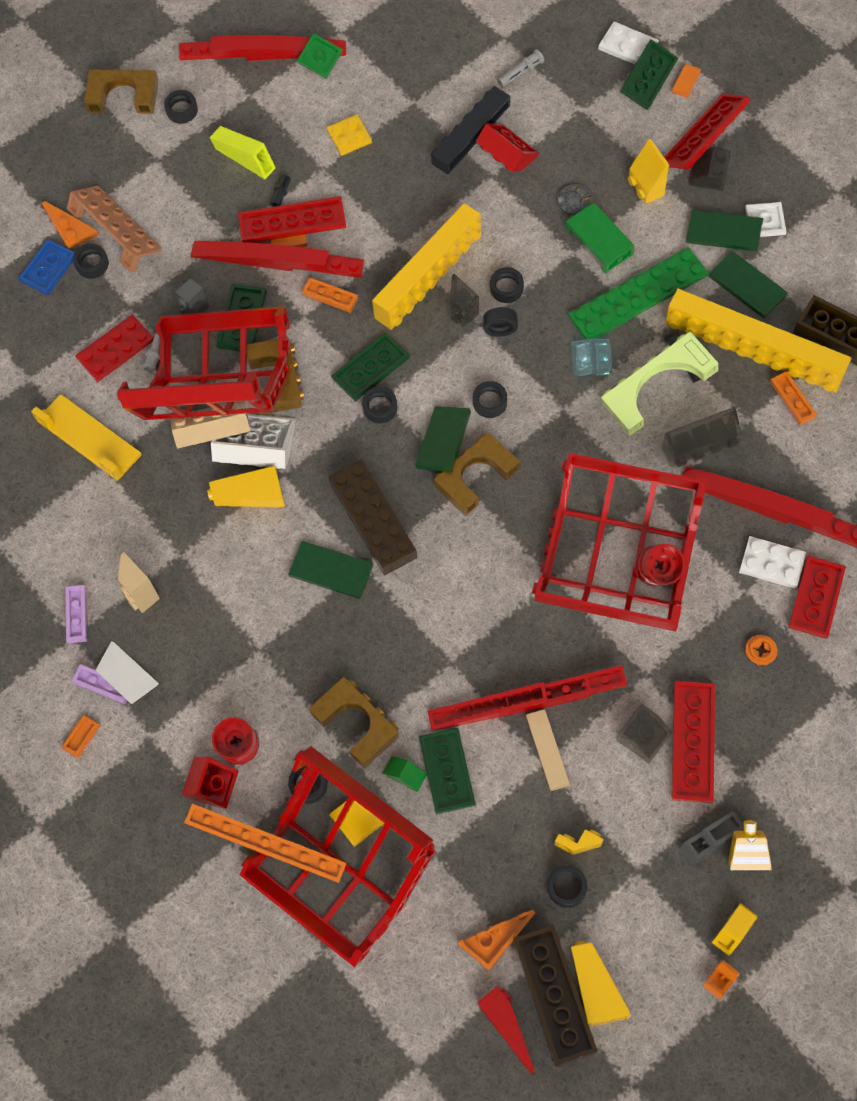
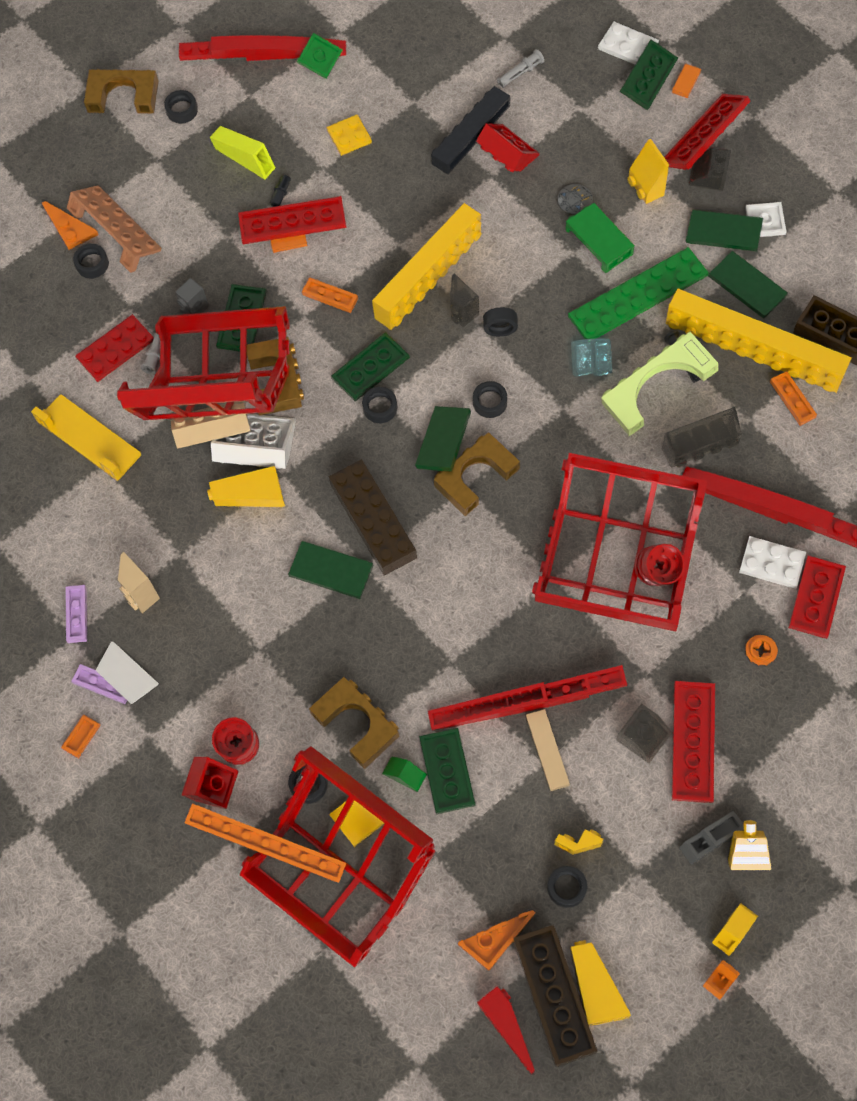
blue tile [18,239,75,295] -> none
red slope [190,241,365,278] -> none
black tyre [490,267,524,303] -> none

